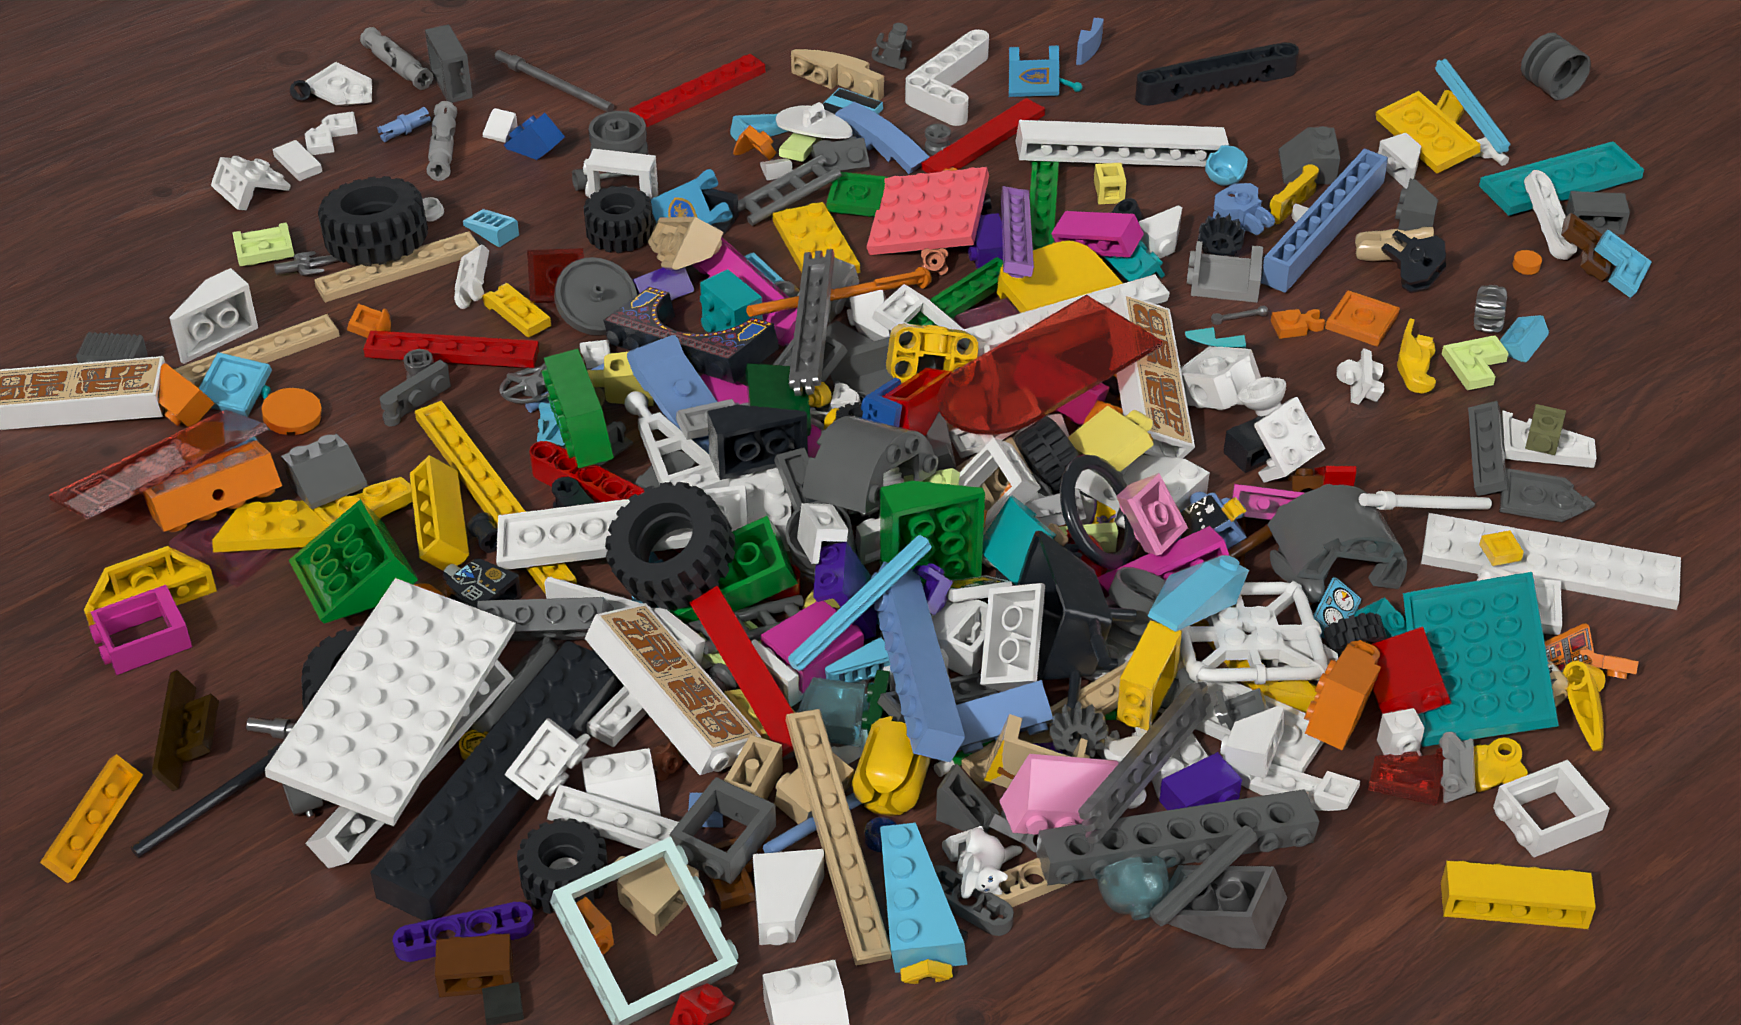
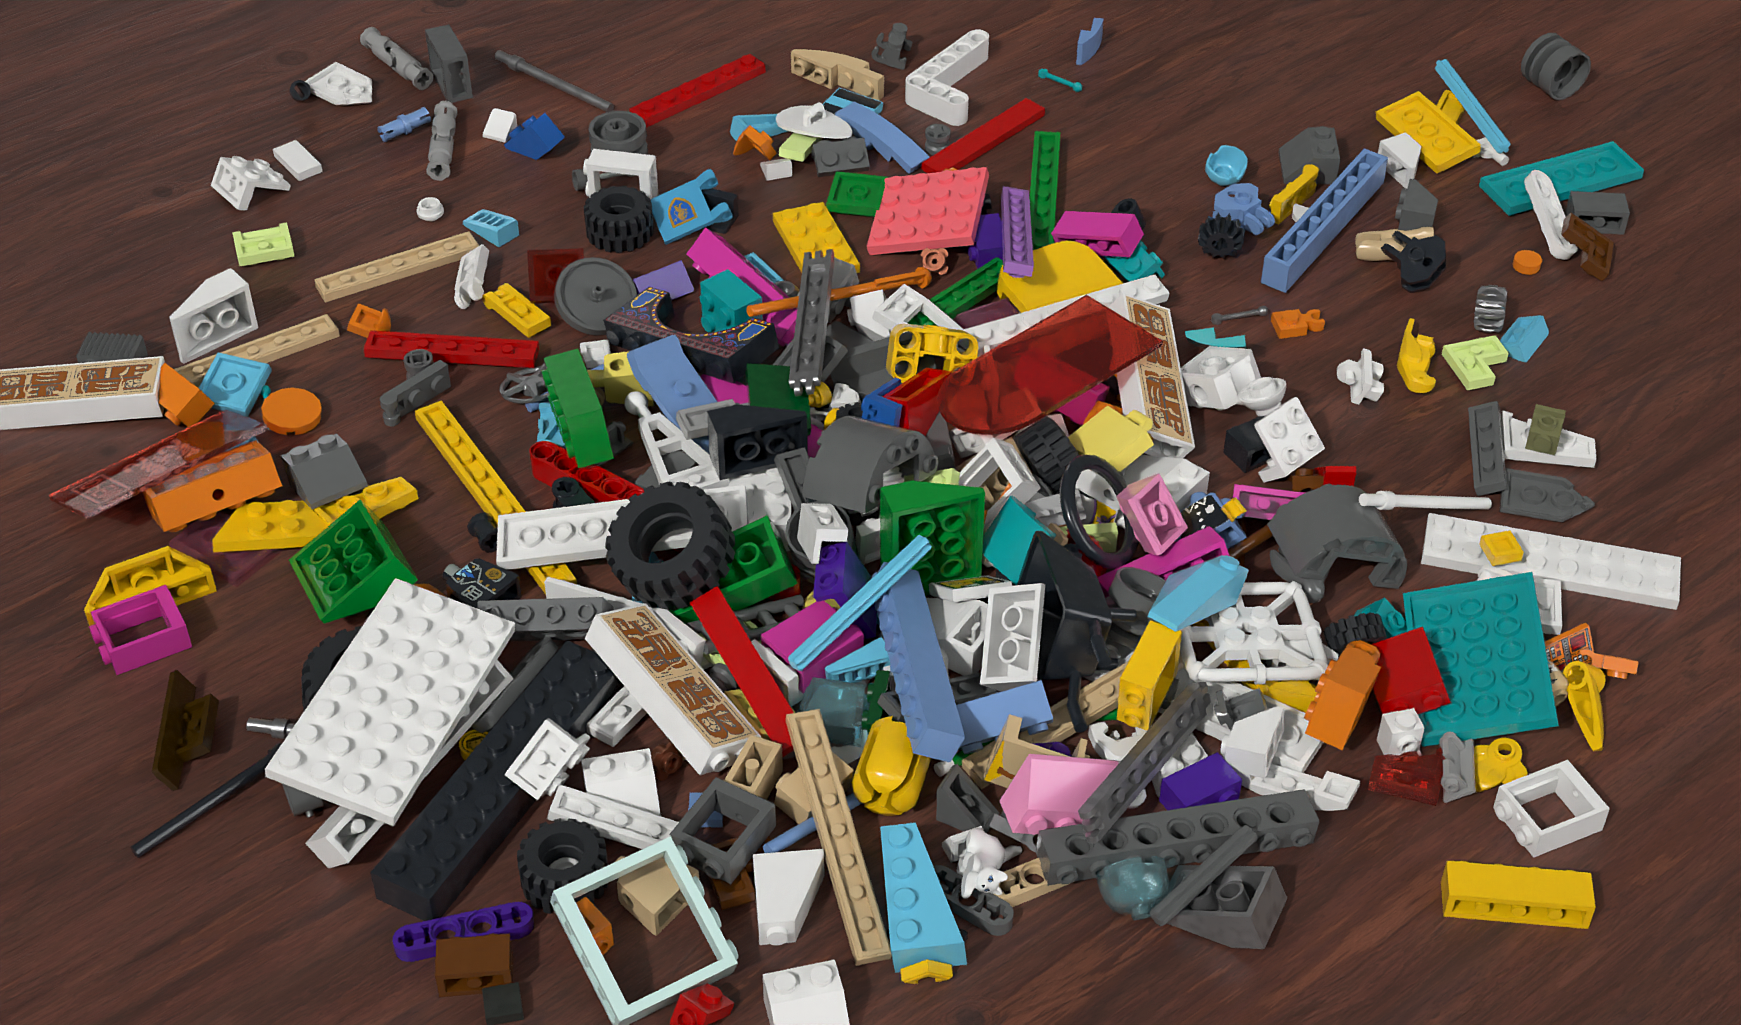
light orange plate [40,754,143,883] -> none
flat silver piece [274,251,338,276] -> none
white tile [305,112,358,155] -> none
black tyre [318,176,428,266] -> none
yellow brick [410,455,469,571] -> none
tan wedge [648,217,723,270] -> none
dark grey bar [738,154,841,226] -> none
clear blue tile [864,817,897,852] -> none
dark purple bracket [913,563,953,616] -> none
dark azure flag [1009,45,1059,97] -> none
white brick [1016,120,1229,167] -> none
dark grey gear [1050,700,1108,758] -> none
light yellow brick [1094,163,1126,204] -> none
black gear [1135,42,1299,106] -> none
white slope [1139,205,1182,258] -> none
light grey panel [1187,241,1263,303] -> none
slope [1313,577,1361,638] -> none
orange tile [1325,290,1400,347] -> none
medium azure tile [1594,230,1652,298] -> none

